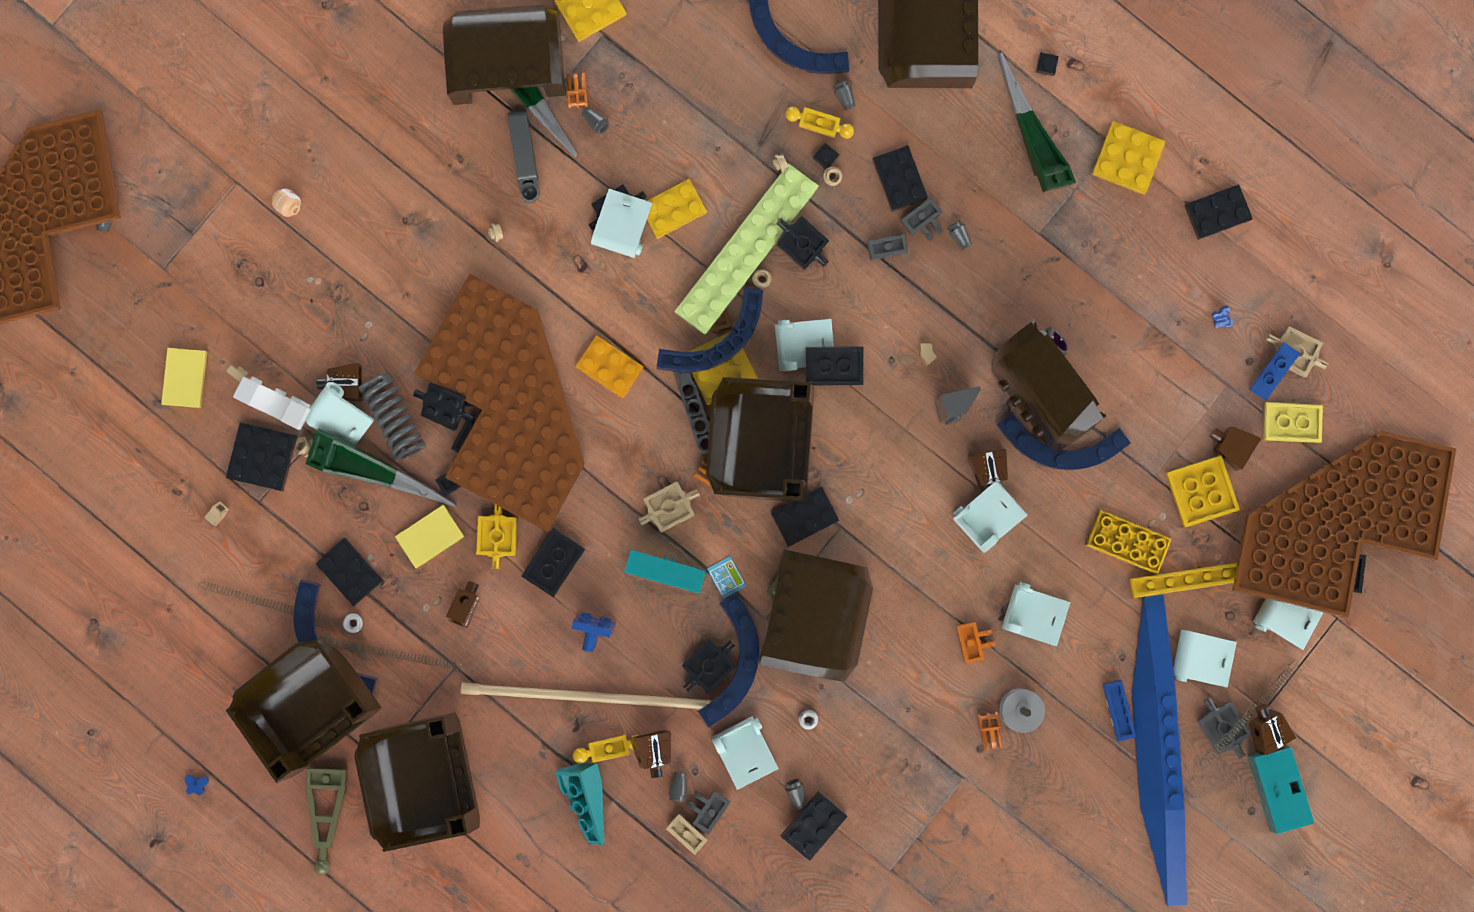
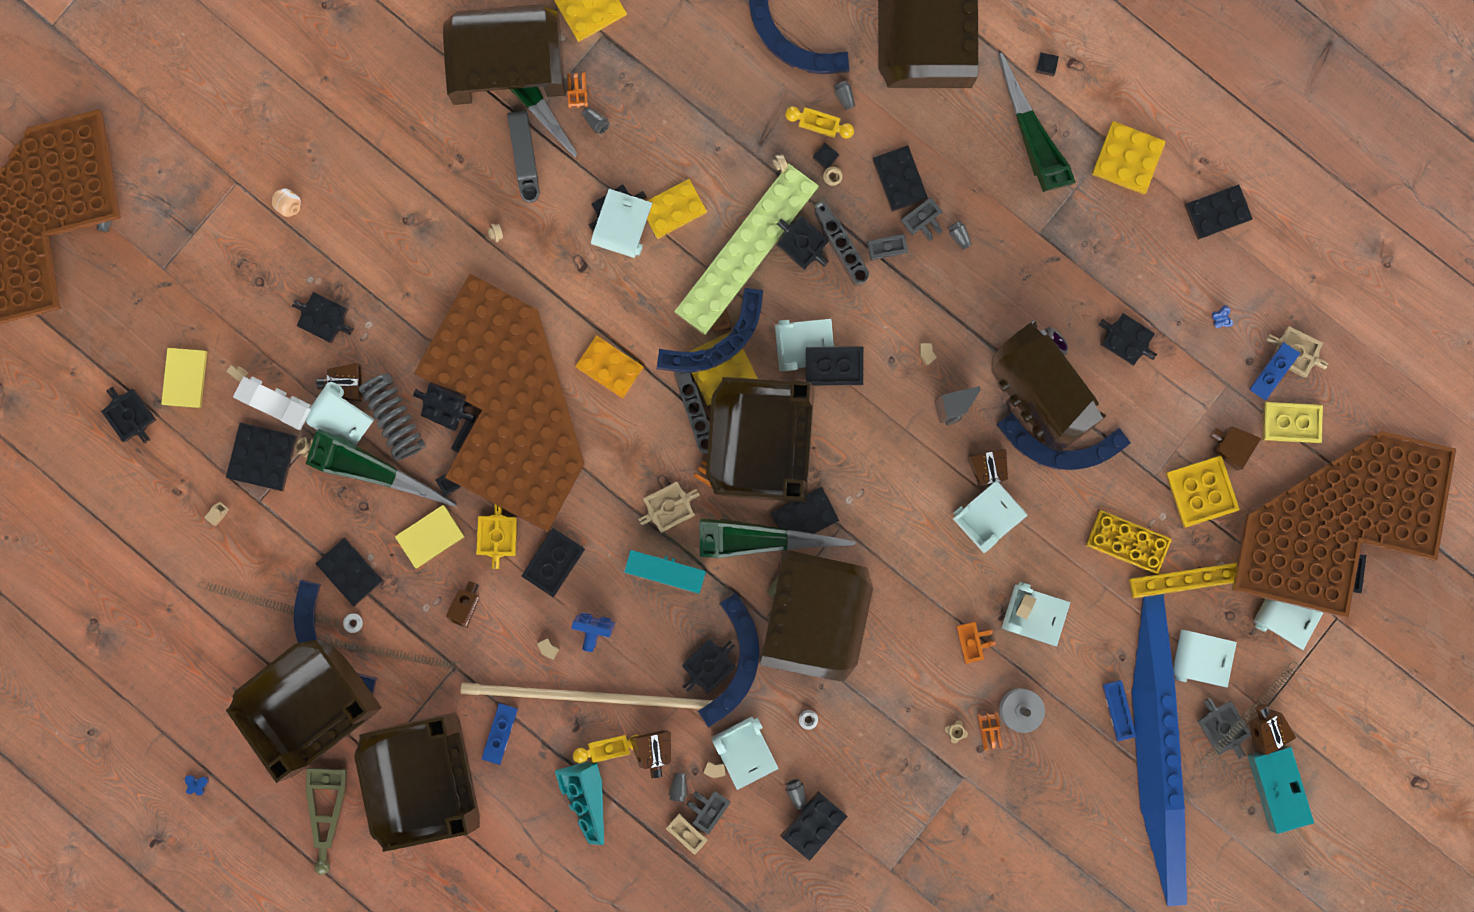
sticker [707,556,746,599] -> none
tan plate [753,269,772,289] -> none
none -> black plate [101,387,156,444]
none -> black plate [292,292,354,343]
none -> blue plate [482,703,518,765]
none -> tan piece [537,638,560,660]
none -> dark green plate [699,519,856,558]
none -> tan piece [703,761,726,778]
none -> dark grey piece [815,201,869,286]
none -> tan plate [945,720,968,743]
none -> tan piece [1016,594,1036,620]
none -> black plate [1098,313,1157,366]

